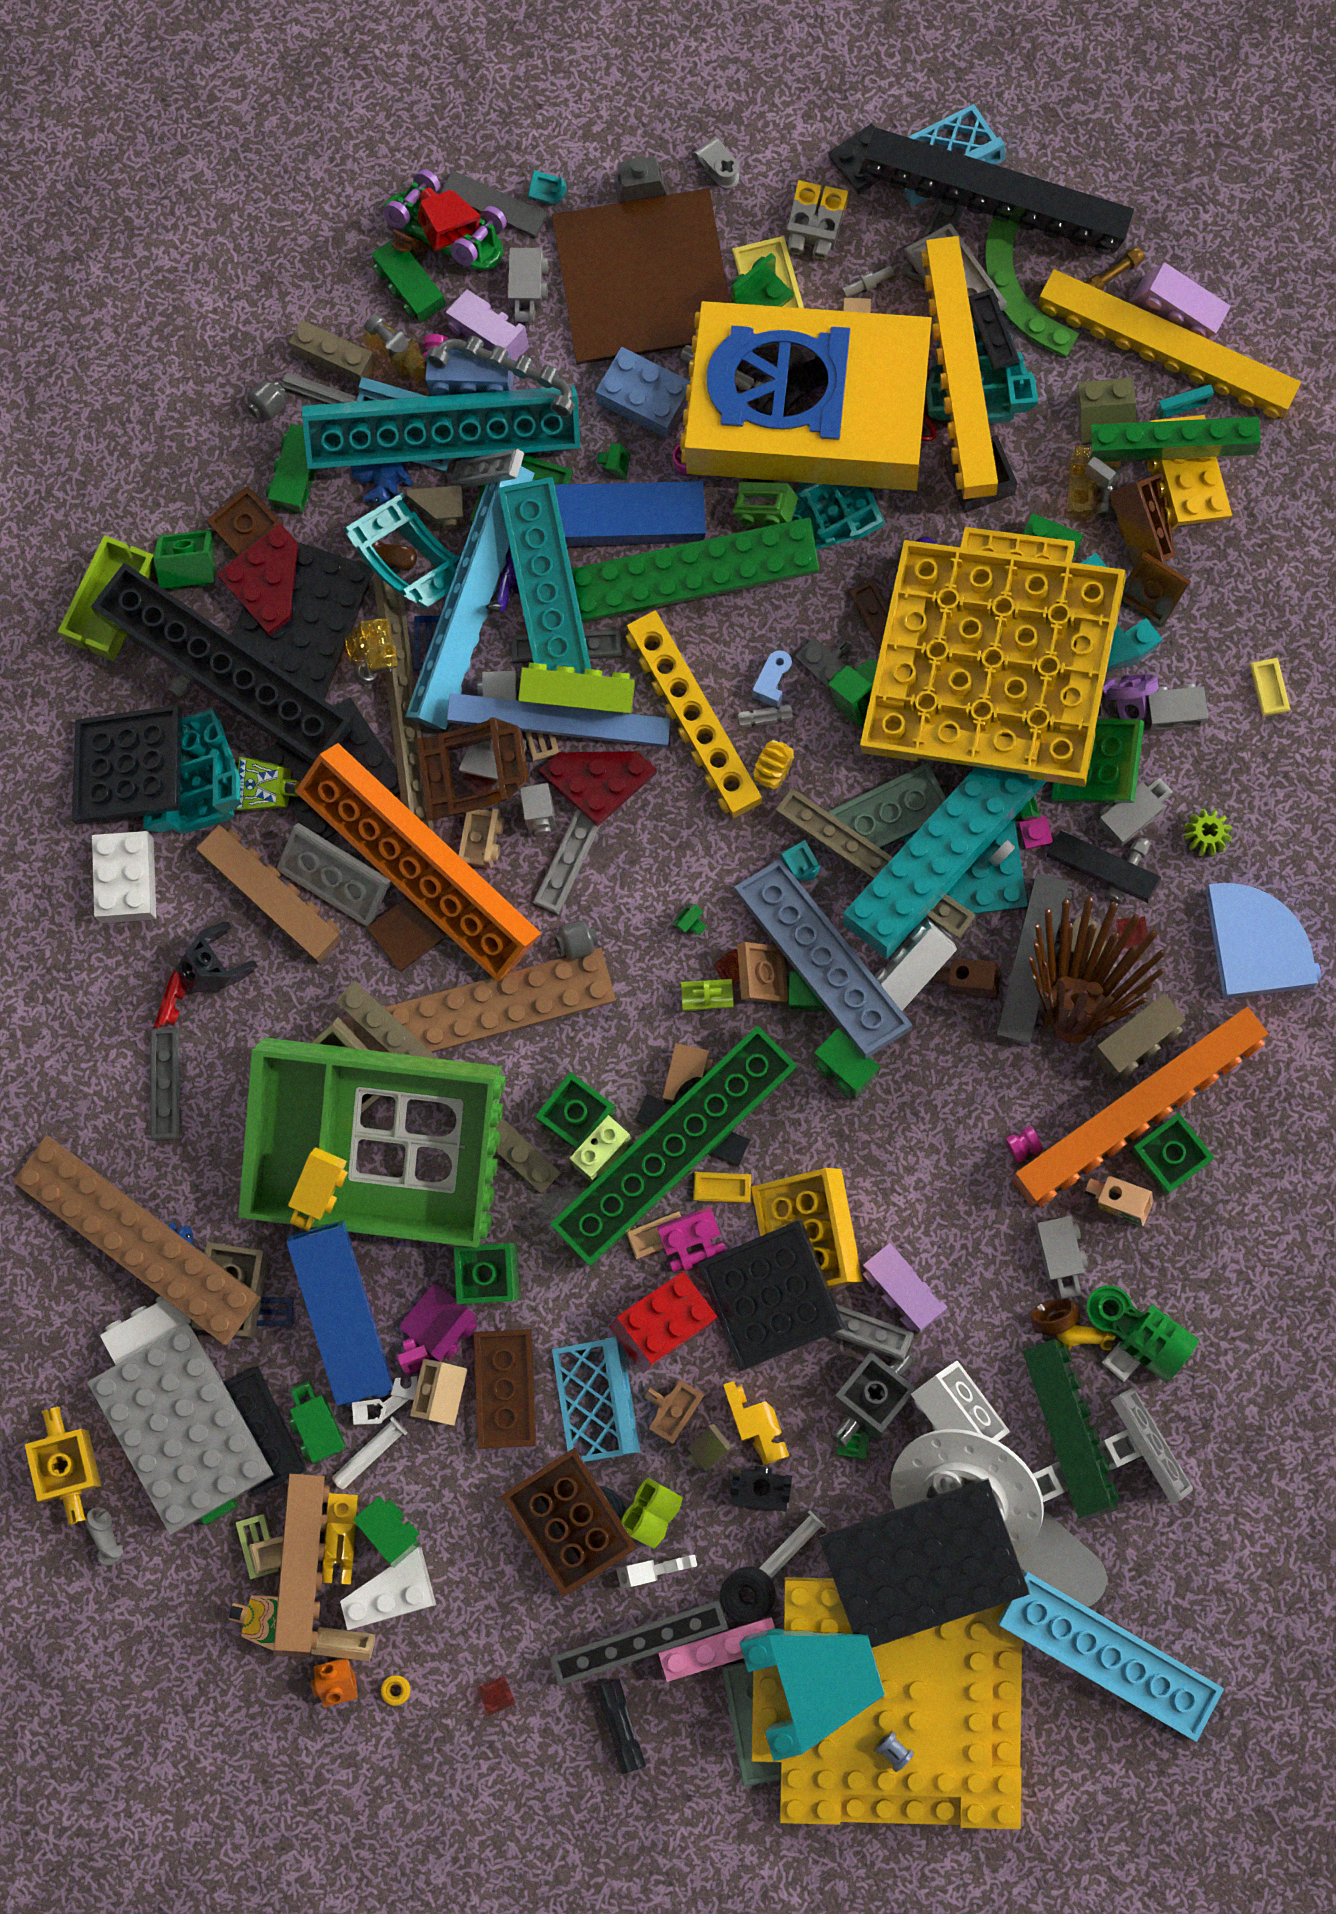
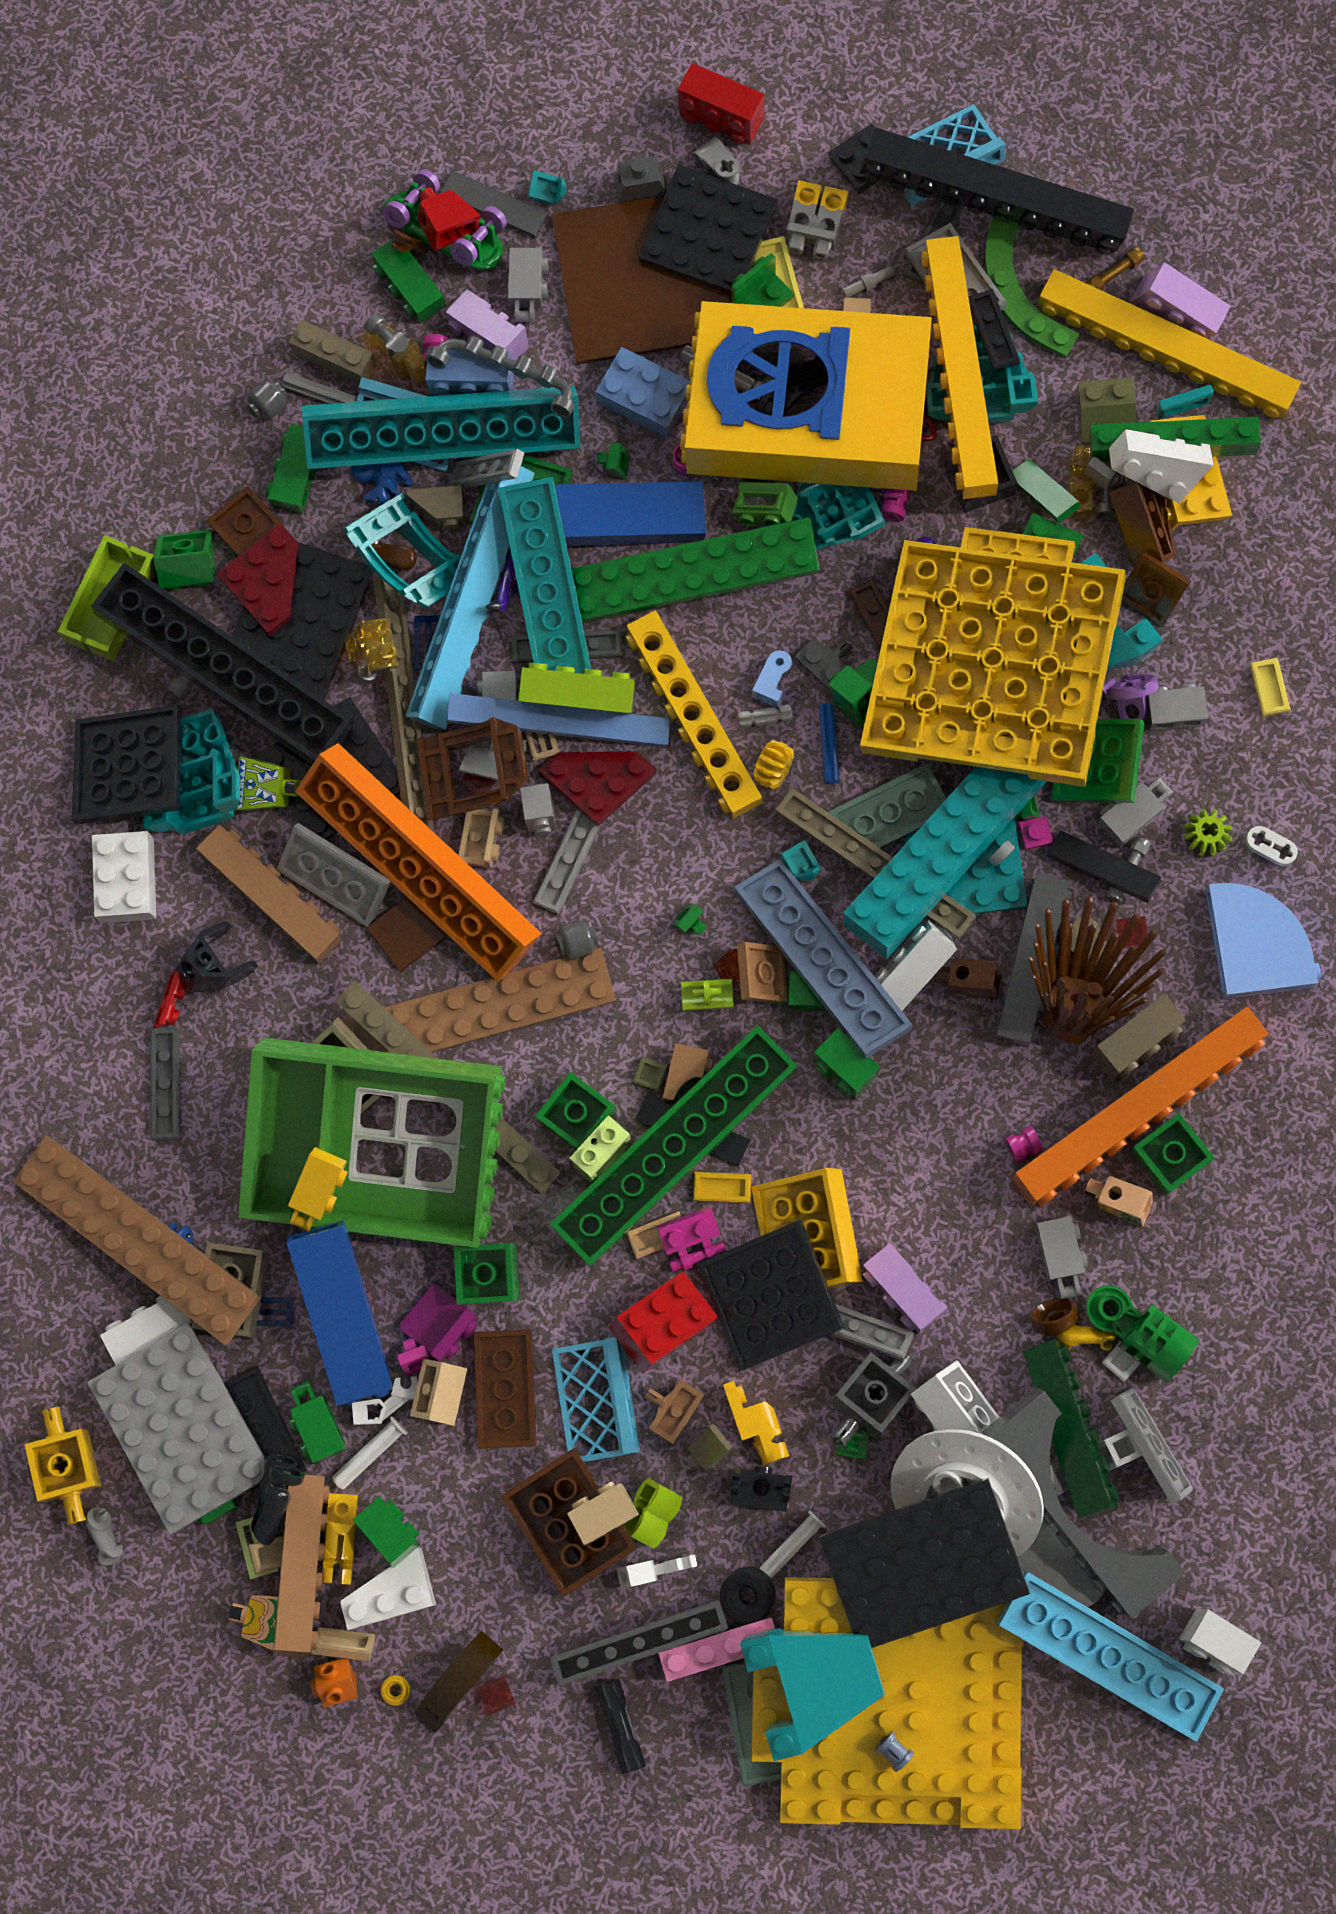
none -> black piece [251,1453,305,1545]
none -> dark brown arch [414,1631,503,1733]
none -> tan brick [567,1481,639,1545]
none -> olive tile [632,1056,668,1092]
none -> black plate [638,164,778,294]
none -> red brick [678,63,764,145]
none -> blue axle [819,703,839,784]
none -> dark pink wheel [879,488,910,522]
none -> dark grey arch [981,1387,1185,1619]
none -> tile [1013,459,1080,523]
none -> white wedge [1109,429,1213,503]
none -> white brick [1179,1609,1261,1676]
none -> white beam [1245,826,1298,866]

